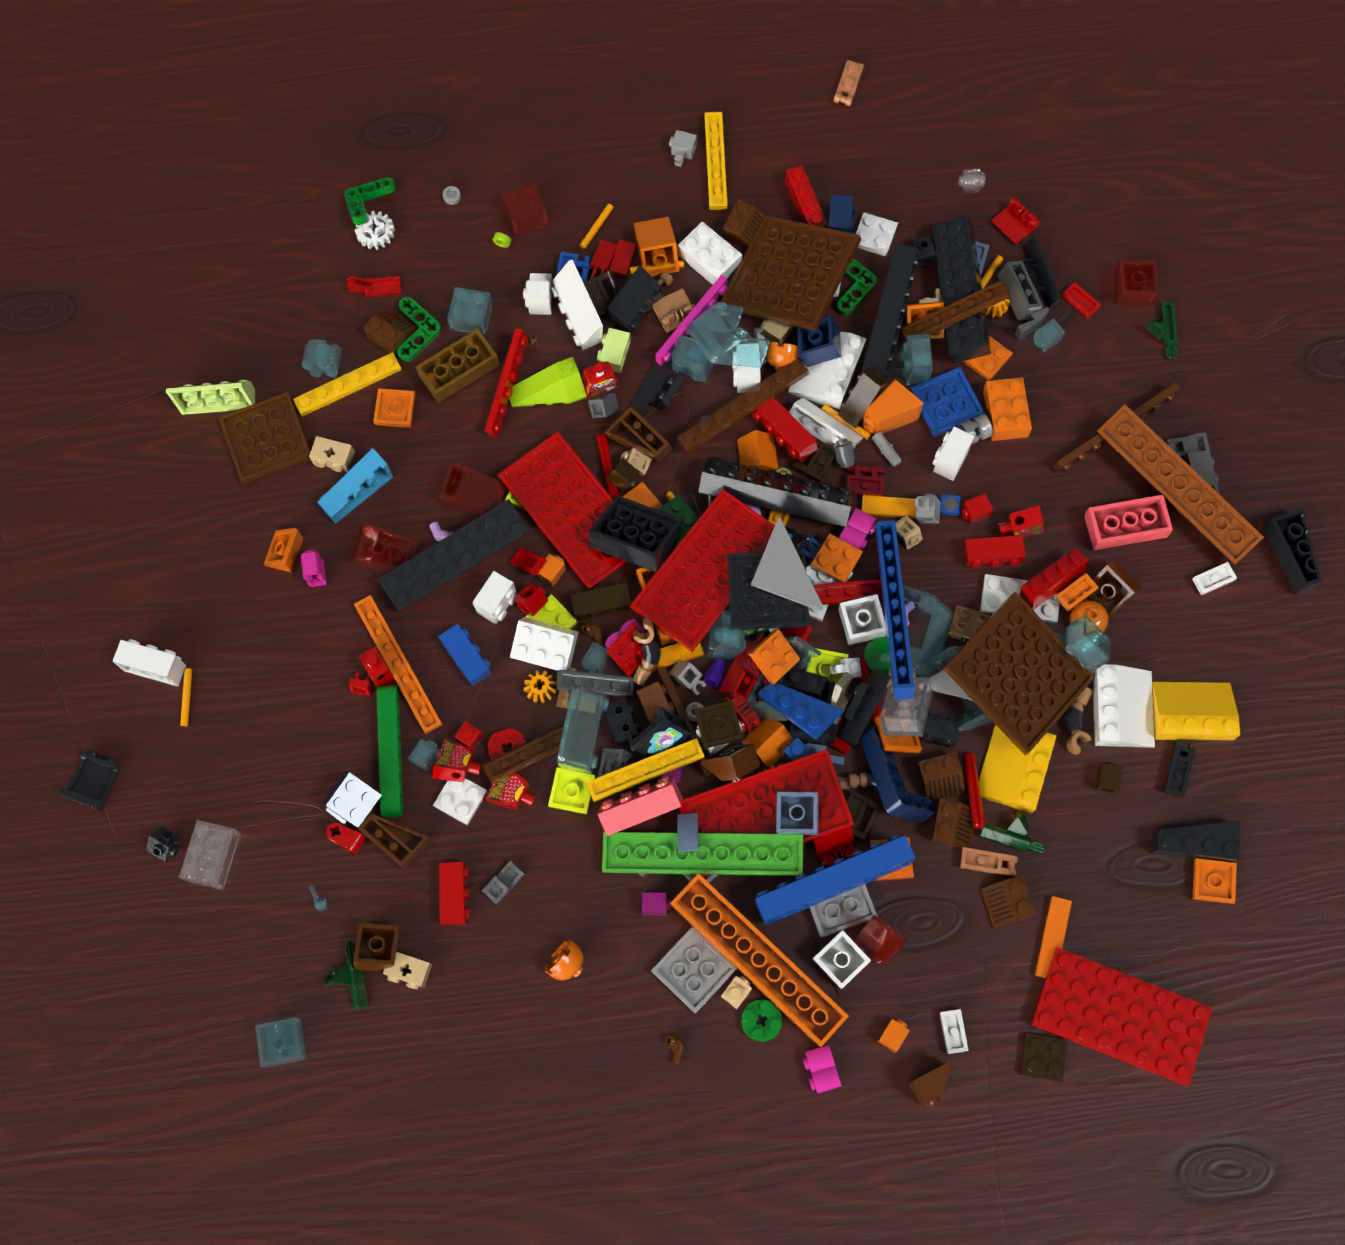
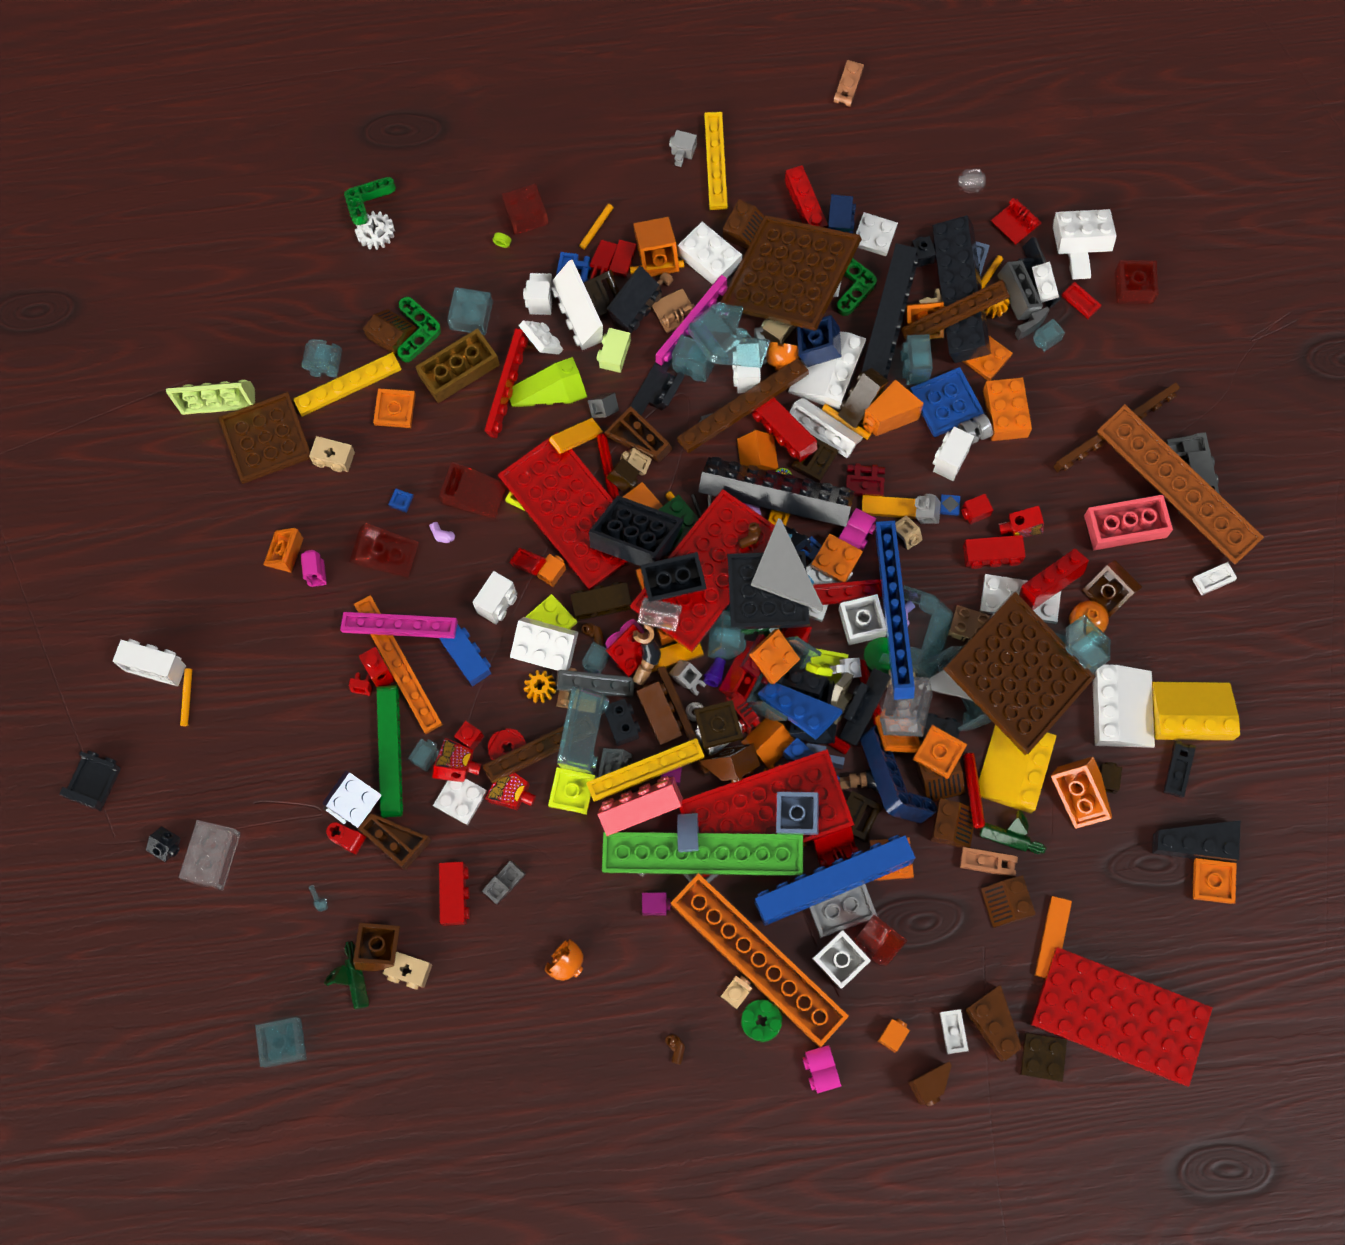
dark azure wedge [318,448,393,524] -> none
red arm [346,276,401,297] -> none
black brick [378,499,529,612] -> none
light grey tile [442,186,461,205] -> none
red brick [513,583,548,616] -> none
red torso [582,361,620,399] -> none
black panel [627,705,691,758] -> none
light grey plate [651,926,737,1014] -> none
dark grey brick [834,439,855,468] -> none
light grey axle [872,432,901,466] -> none
orange tile [1056,573,1099,612] -> none
medium nougat piece [1063,687,1093,755] -> none
dark green piece [1146,302,1178,359] -> none
black wedge [1262,508,1322,595] -> none
none -> dark pink plate [340,612,458,639]
none -> blue tile [388,488,414,513]
none -> white plate [519,321,564,354]
none -> light orange tile [549,418,603,454]
none -> clear brick [638,597,682,632]
none -> black slope [640,552,707,603]
none -> reddish brown arm [738,522,761,549]
none -> neon yellow tile [805,662,833,677]
none -> orange tile [913,725,967,779]
none -> reddish brown wedge [964,984,1022,1062]
none -> white plate [1032,262,1059,303]
none -> orange slope [1051,756,1112,829]
none -> white brick [1053,209,1116,254]
none -> white slope [1068,252,1091,279]

